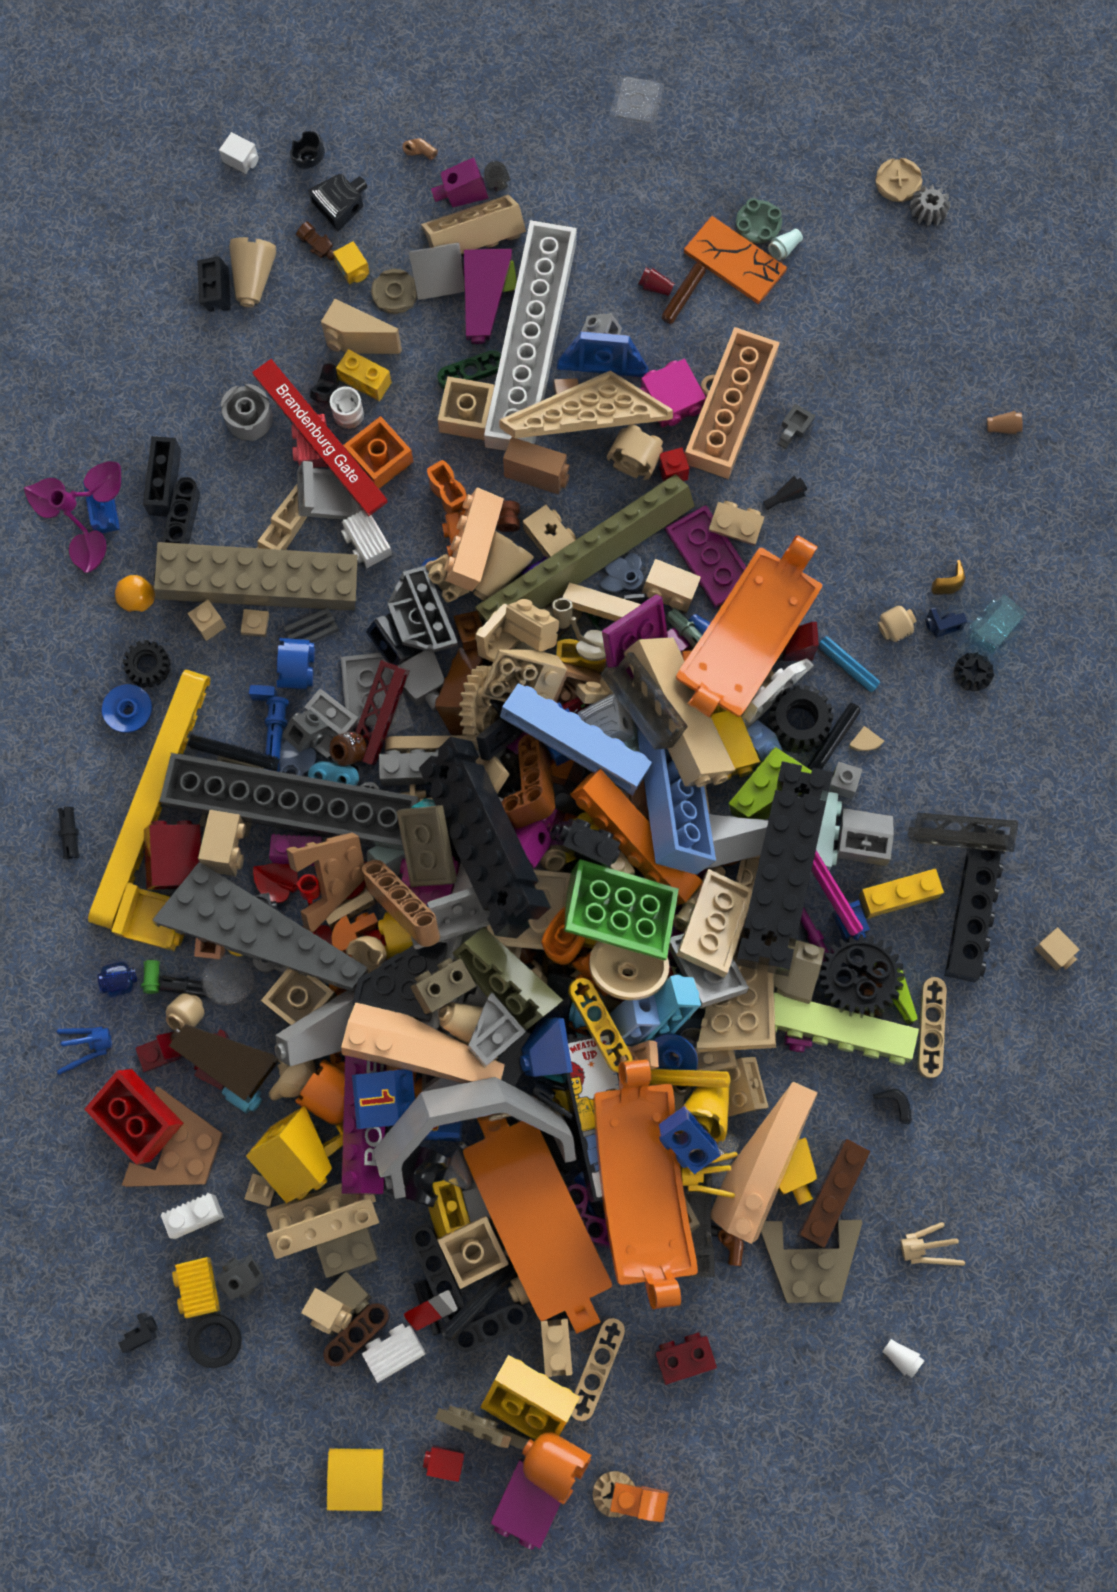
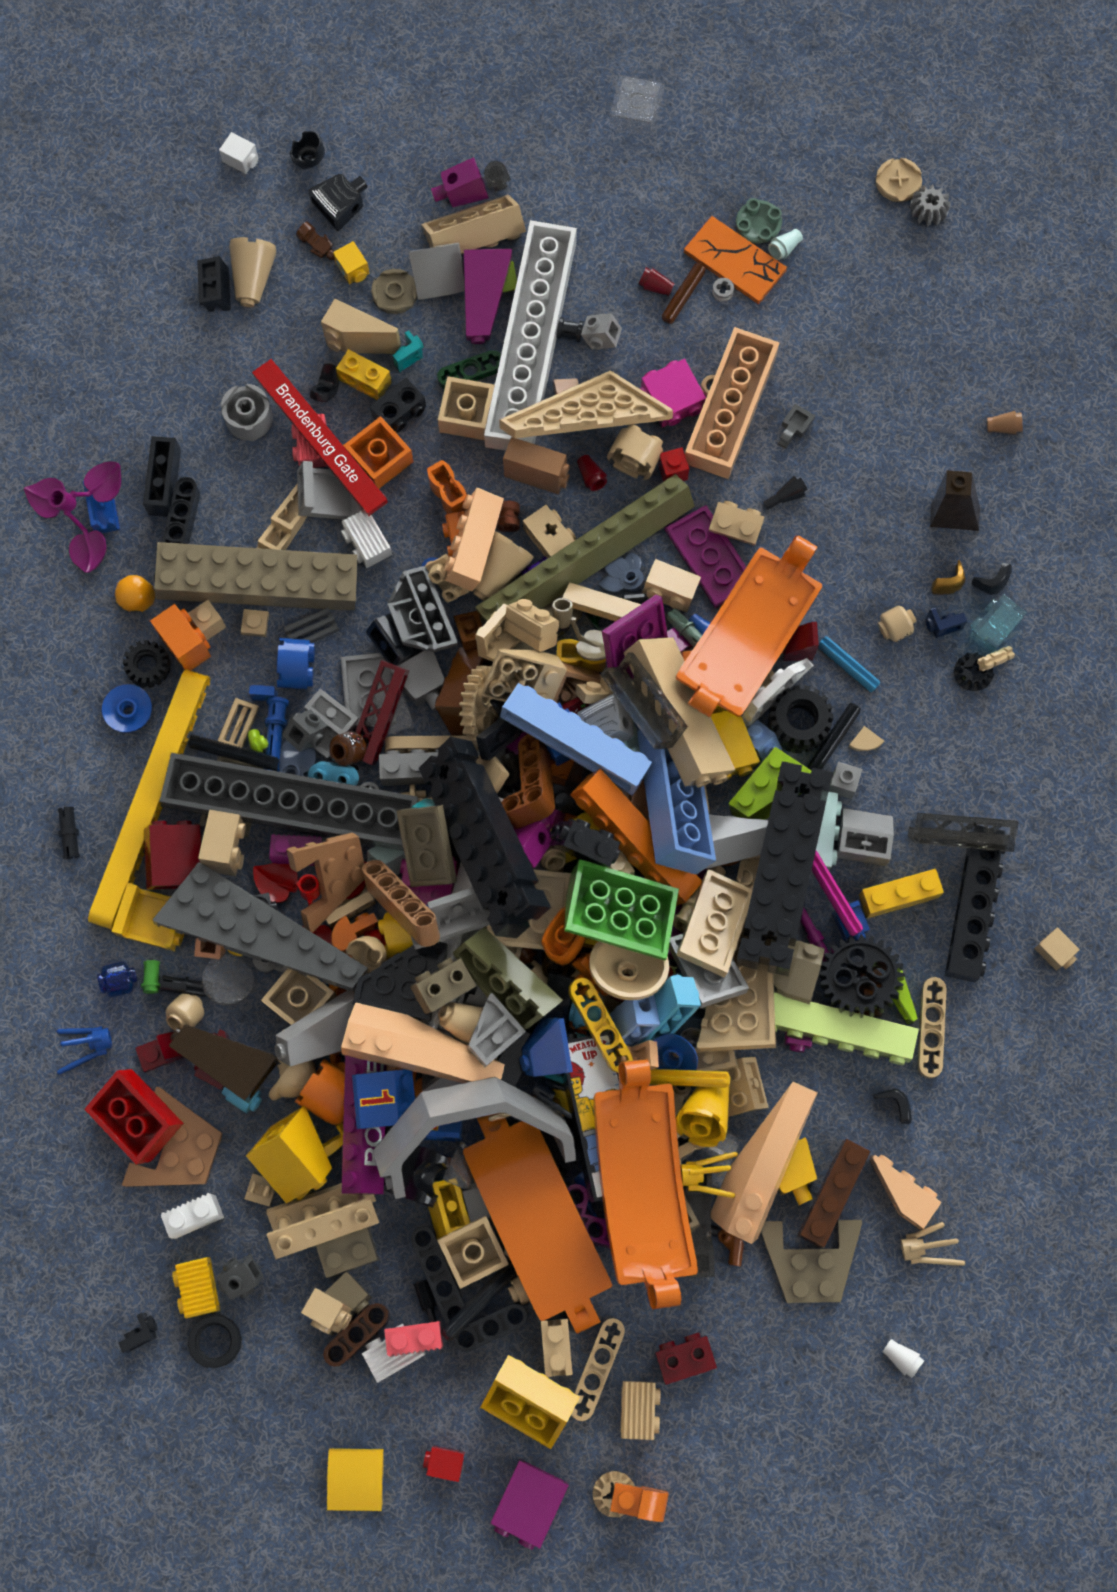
white wheel [330,387,364,429] -> none
medium nougat arm [402,138,438,160] -> none
sticker [404,1290,457,1331] -> none
dark tan wing [435,1405,534,1450] -> none
orange cylinder [522,1432,592,1505] -> none
blue wing [557,331,649,377] -> none
blue brick [659,1106,720,1174] -> none
none -> orange brick [150,604,211,671]
none -> tan tile [218,698,259,748]
none -> lime arm [248,729,269,753]
none -> black brick [369,377,426,433]
none -> coral brick [384,1321,443,1357]
none -> teal bracket [393,330,424,372]
none -> black bush [557,317,584,343]
none -> dark red cone [577,455,607,491]
none -> tan brick [620,1381,660,1440]
none -> light grey bush [712,278,734,301]
none -> light nougat slope [869,1154,942,1229]
none -> dark brown slope [930,470,980,531]
none -> black hair [971,563,1012,595]
none -> tan axle [977,646,1015,671]

